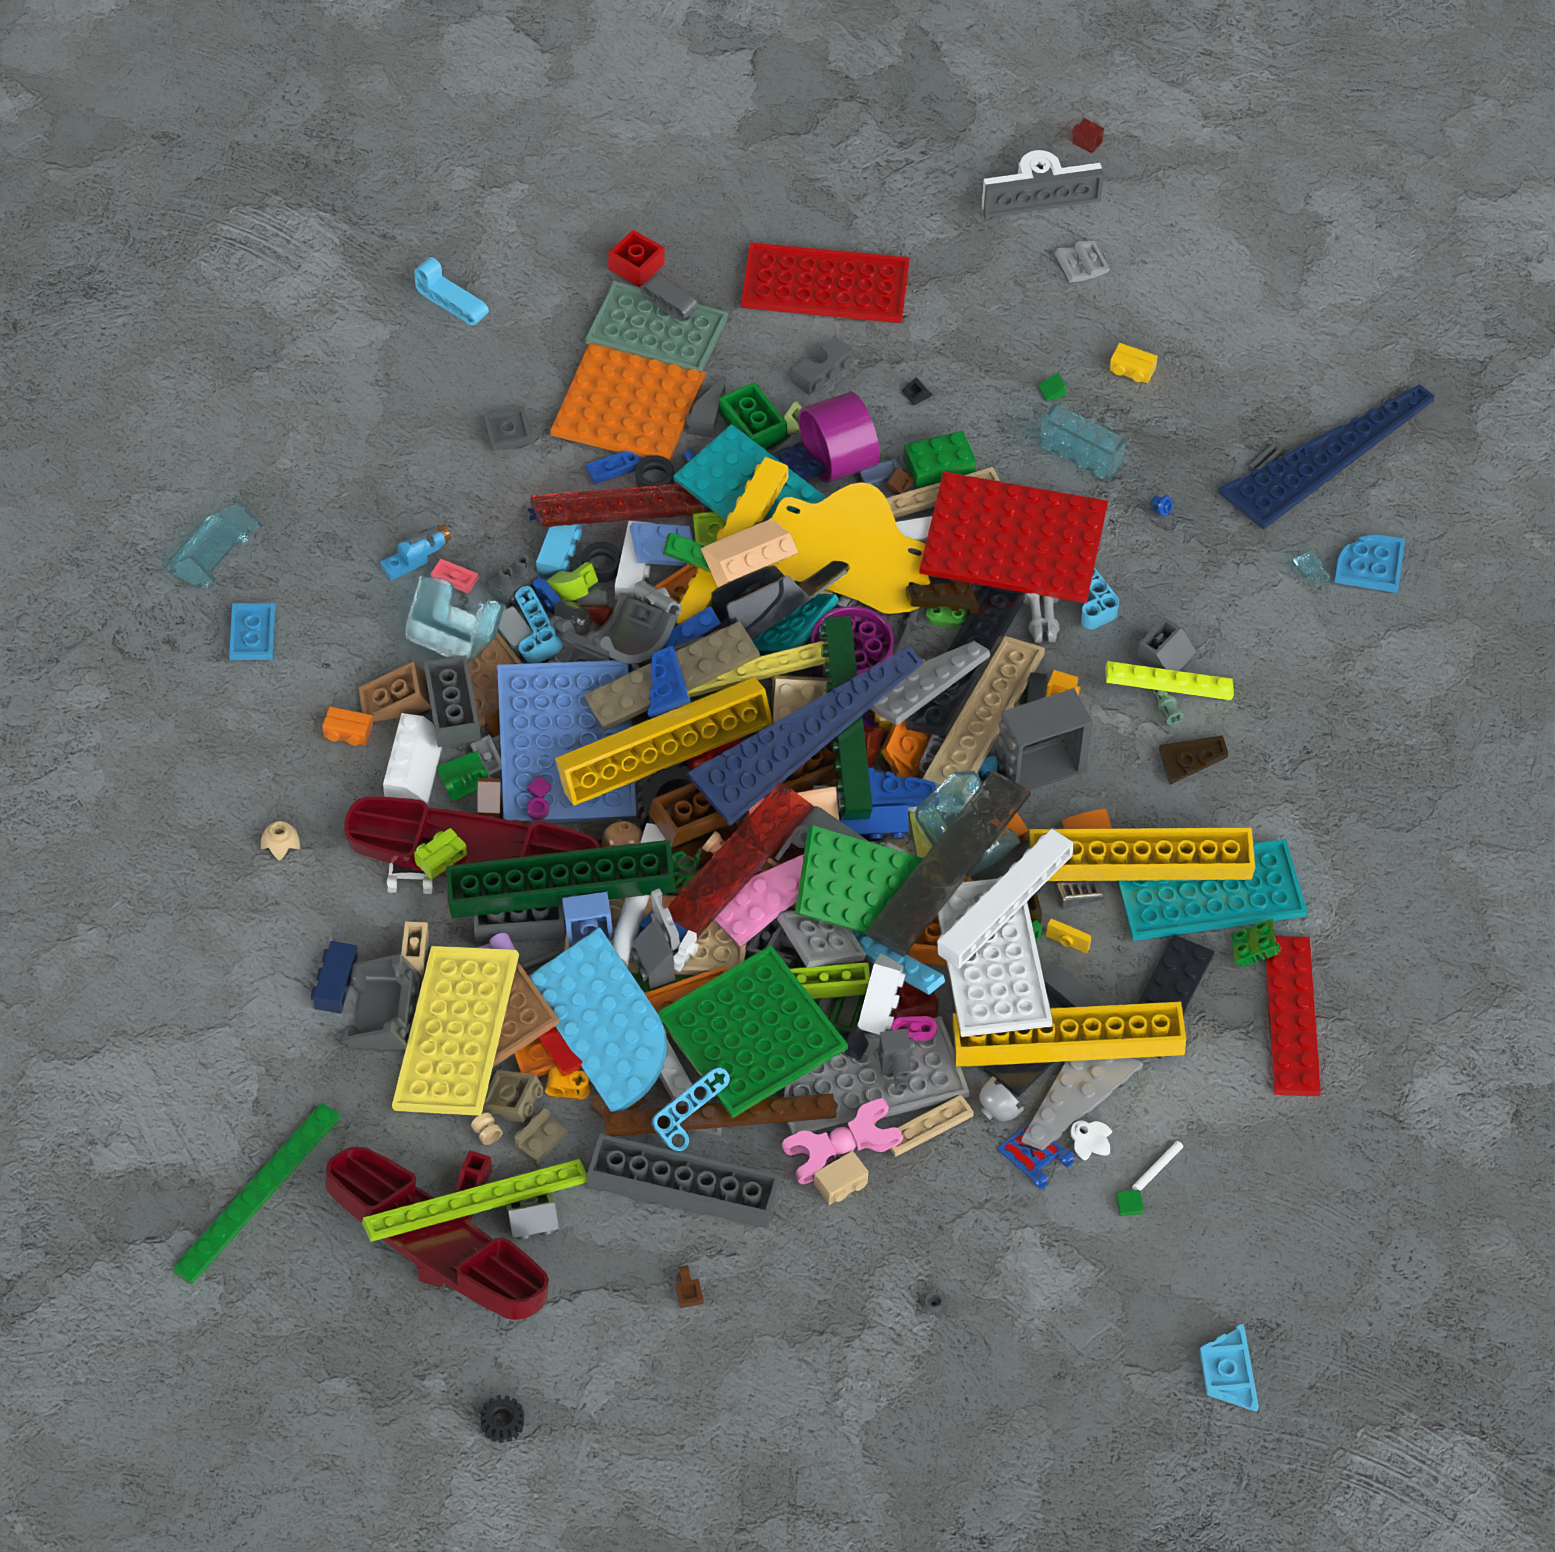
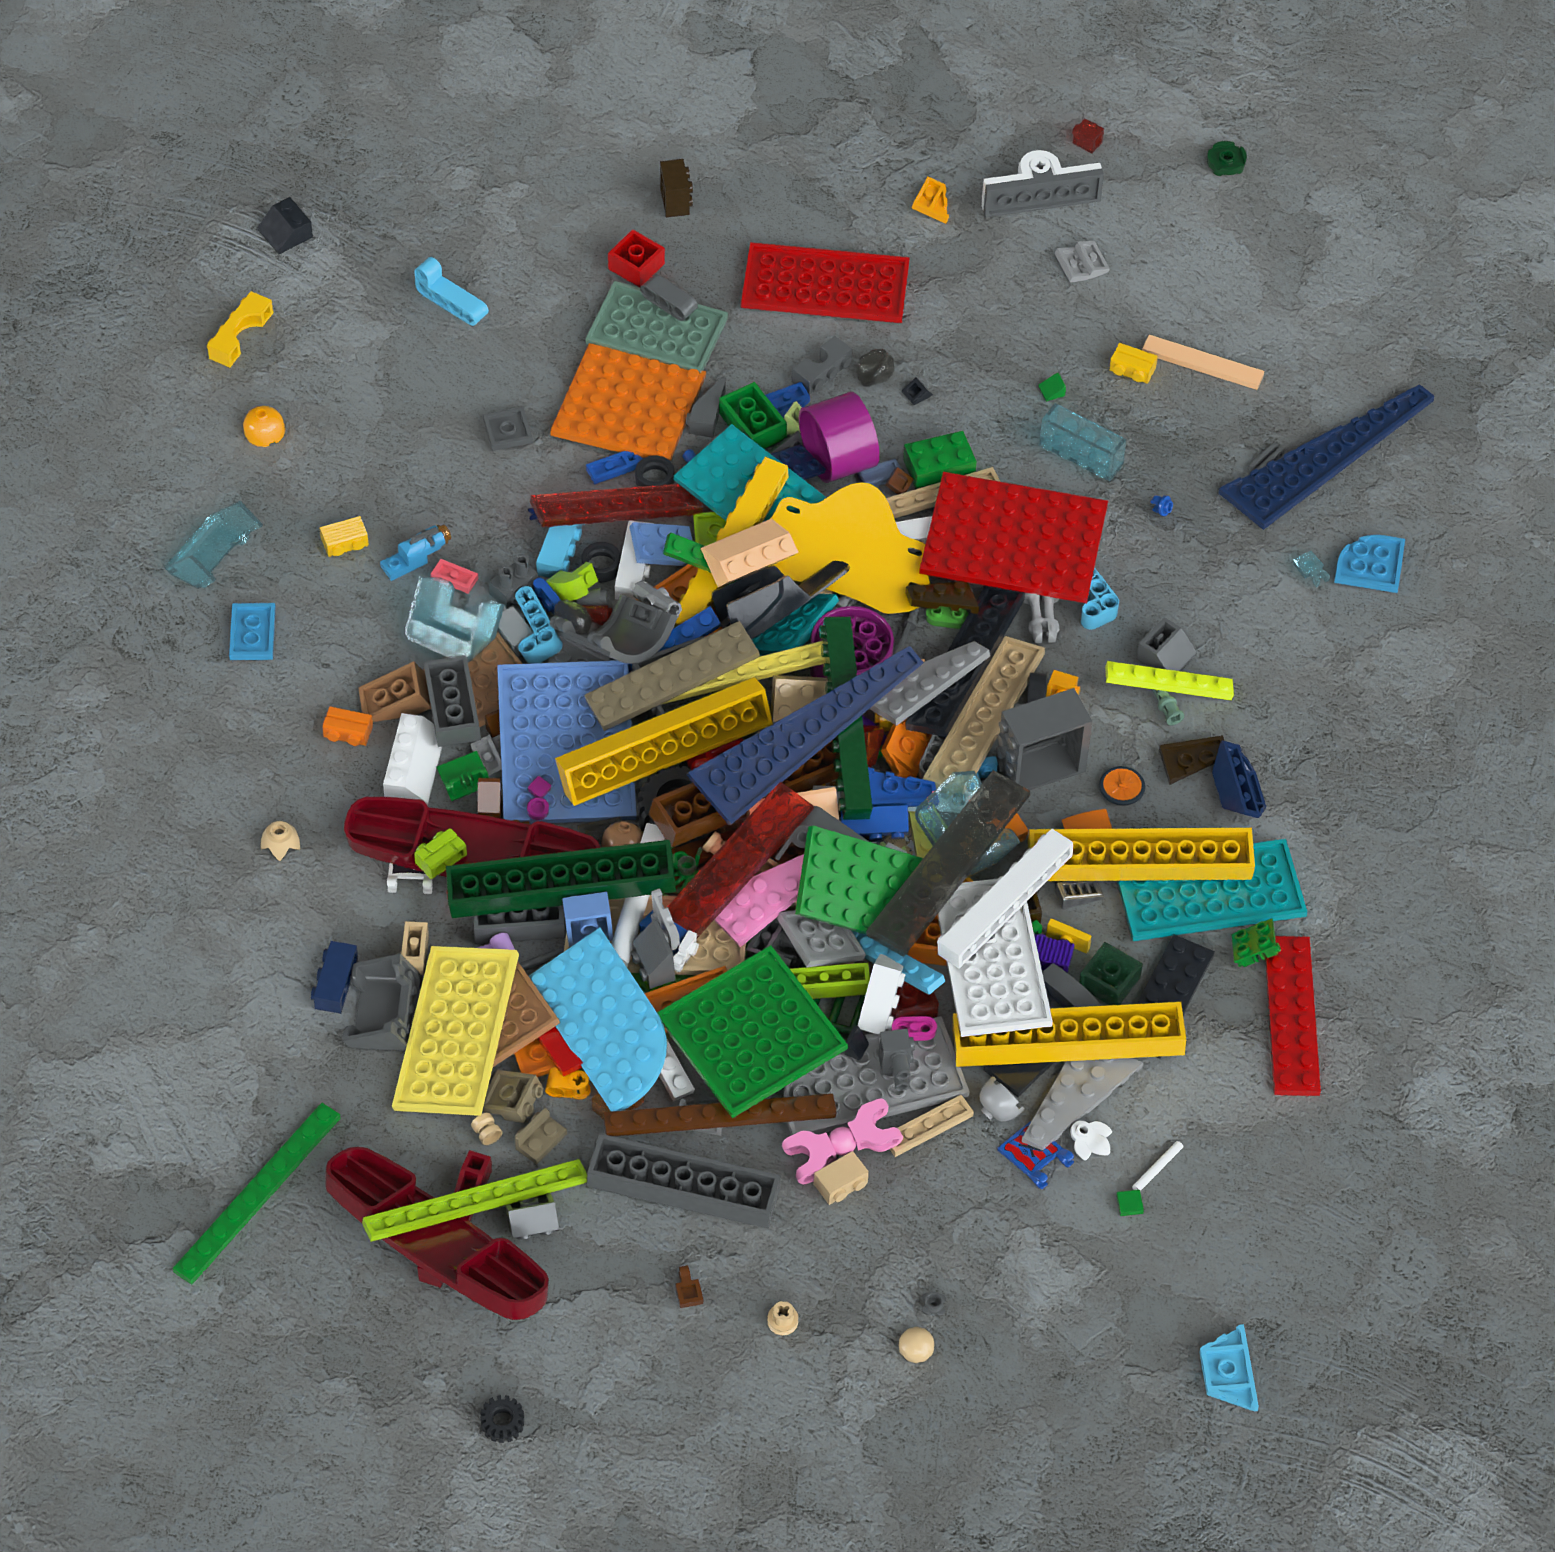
blue wing [648,645,691,718] -> none
medium azure beam [652,1068,730,1151] -> none
none -> yellow arch [207,291,273,368]
none -> light orange cylinder [243,405,285,447]
none -> black slope [257,197,313,254]
none -> yellow brick [320,516,369,557]
none -> dark brown brick [660,159,693,218]
none -> blue wing [765,382,810,418]
none -> tan piece [767,1301,798,1336]
none -> clear smoke hair [856,349,894,387]
none -> tan hair [899,1327,934,1363]
none -> light orange wing [912,177,949,224]
none -> dark purple brick [1034,934,1074,973]
none -> clear green brick [1079,942,1143,1005]
none -> orange wheel [1099,766,1145,806]
none -> light nougat tile [1142,335,1265,390]
none -> dark green plate [1207,141,1247,176]
none -> dark blue wedge [1212,741,1266,818]

